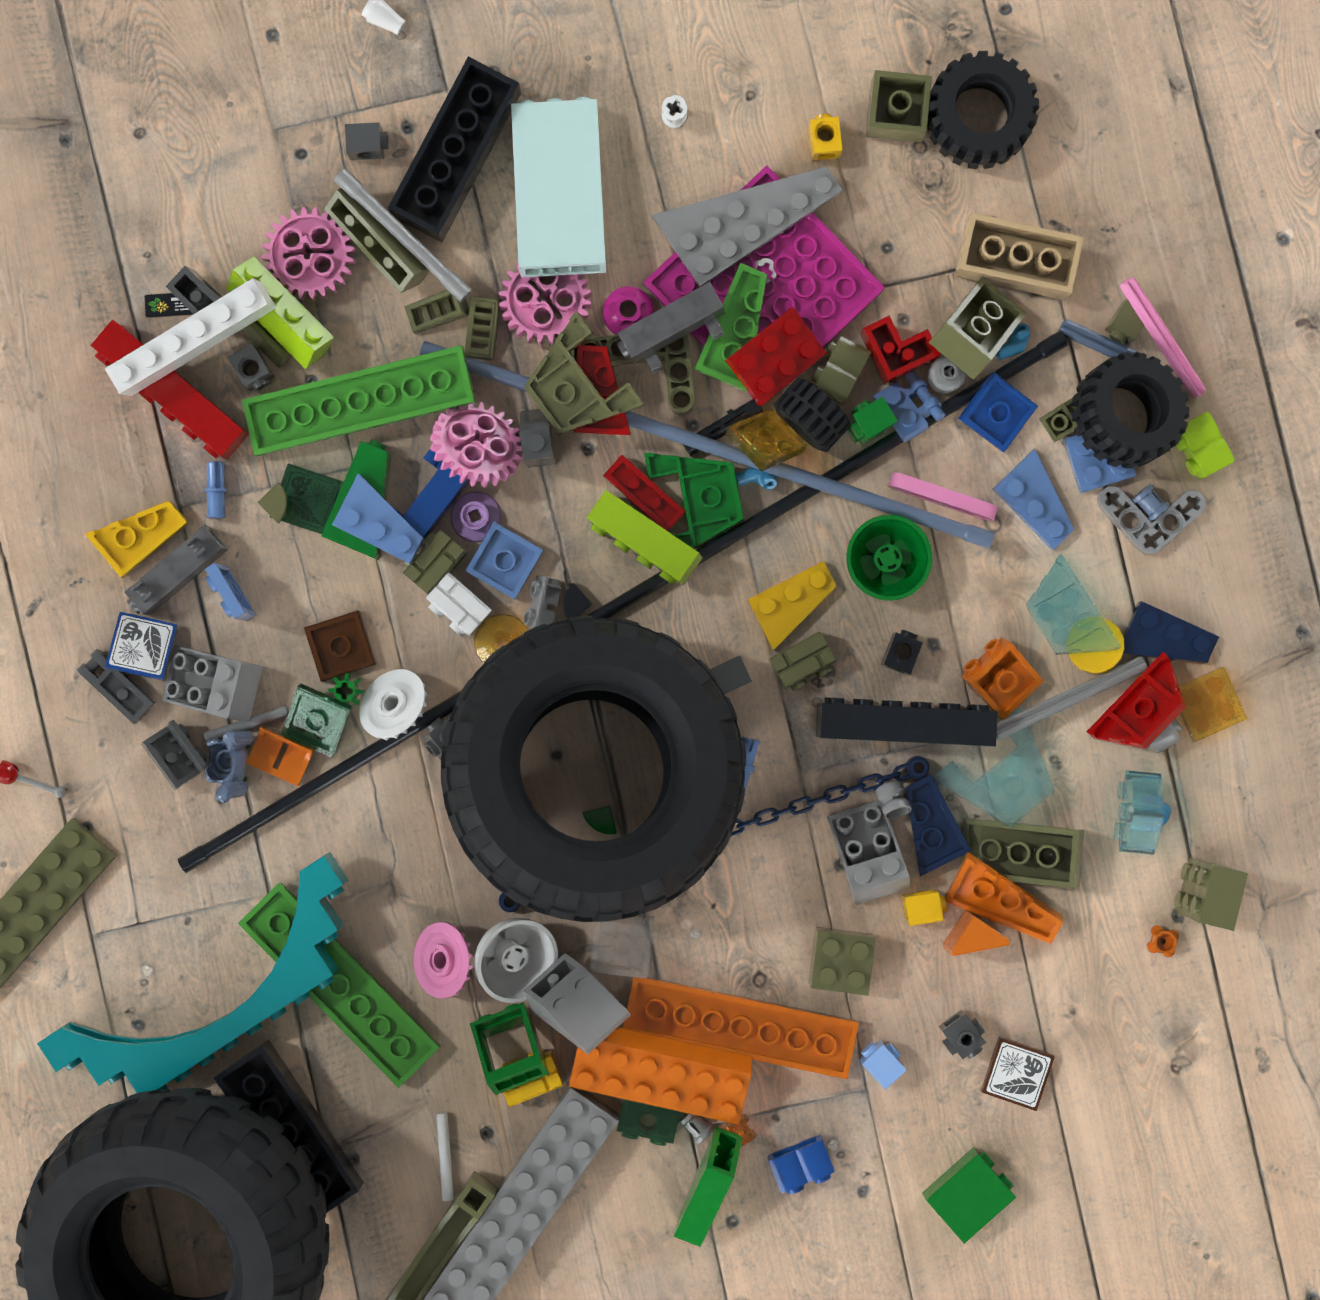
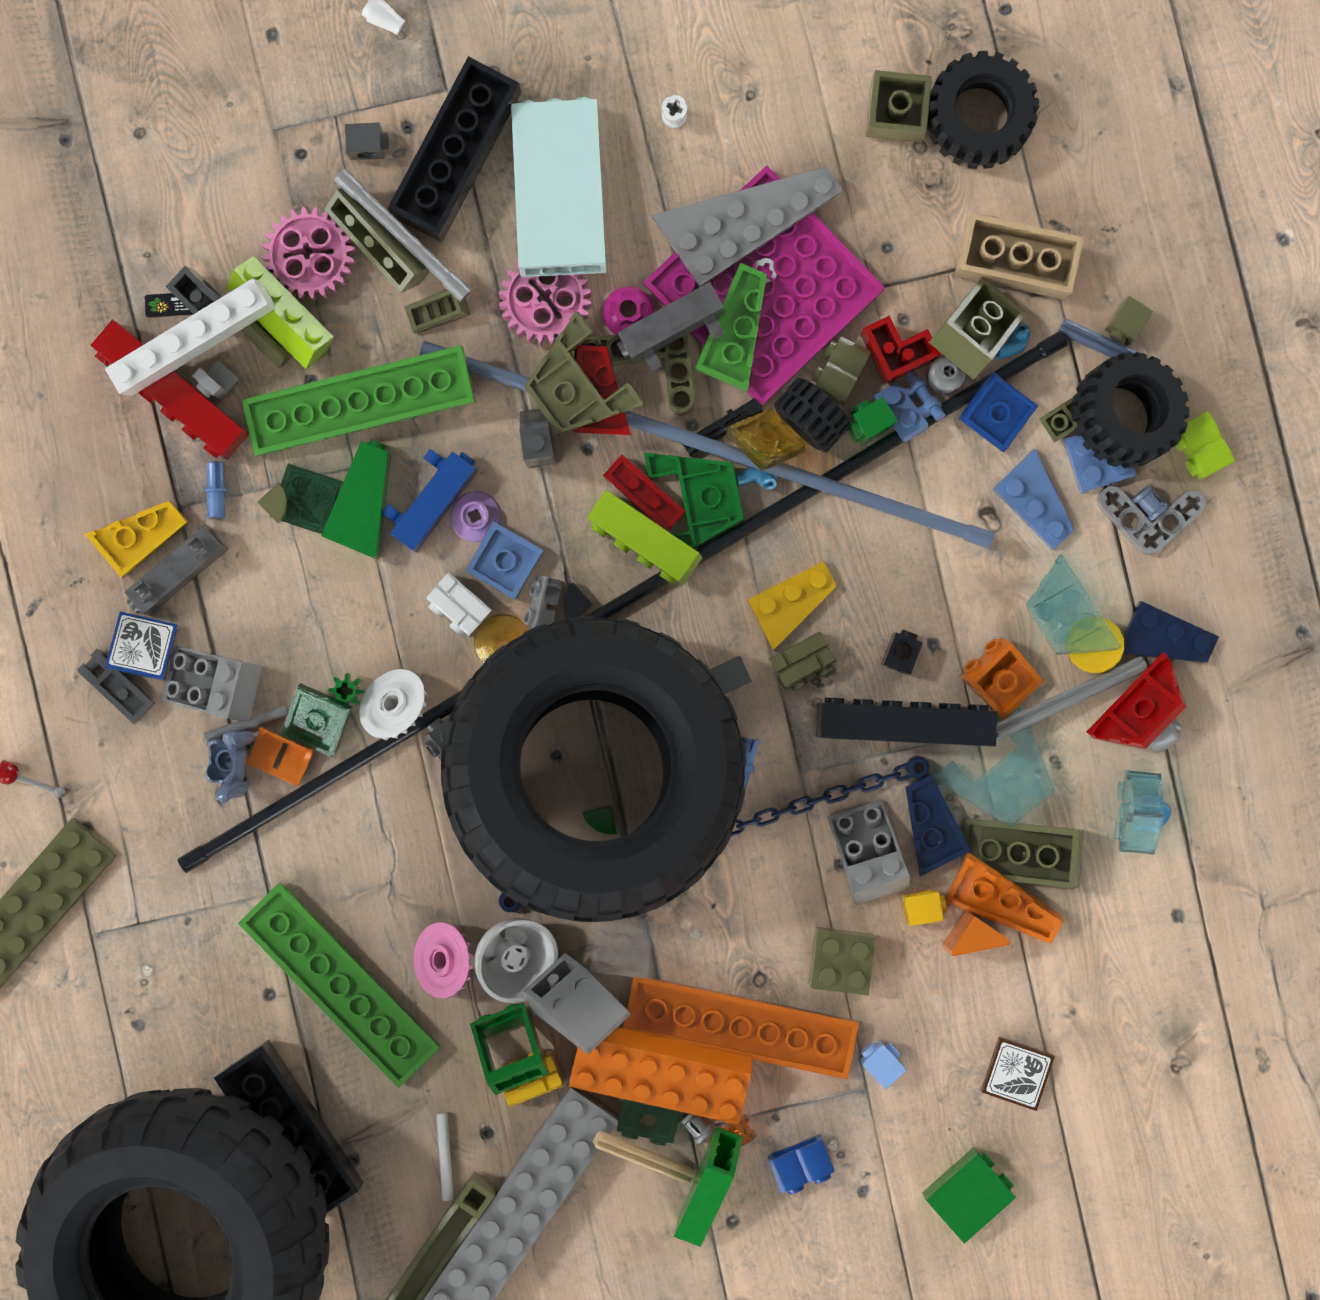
teal arch [37,852,349,1093] -> none
dark grey bracket [141,720,207,790] -> none
medium blue plate [205,563,256,621] -> none
dark grey brick [227,343,275,391] -> none
reddish brown tile [304,610,377,682] -> none
medium blue wing [332,473,424,564] -> none
olive brick [403,530,468,595] -> none
bright pink gear [430,402,523,488] -> none
olive slope [465,296,500,360] -> none
red plate [725,307,827,406] -> none
yellow brick [808,114,843,161] -> none
green piece [846,515,932,601] -> none
light grey wheel [876,781,912,819] -> none
bright pink beam [888,472,998,522] -> none
dark grey brick [938,1010,986,1059] -> none
bright pink axle [1120,277,1206,398] -> none
orange plate [1147,925,1179,957] -> none
olive brick [1174,857,1248,931] -> none
clear yellow plate [1179,666,1248,742] -> none
none -> light grey bracket [192,361,239,400]
none -> tan axle [593,1131,694,1184]

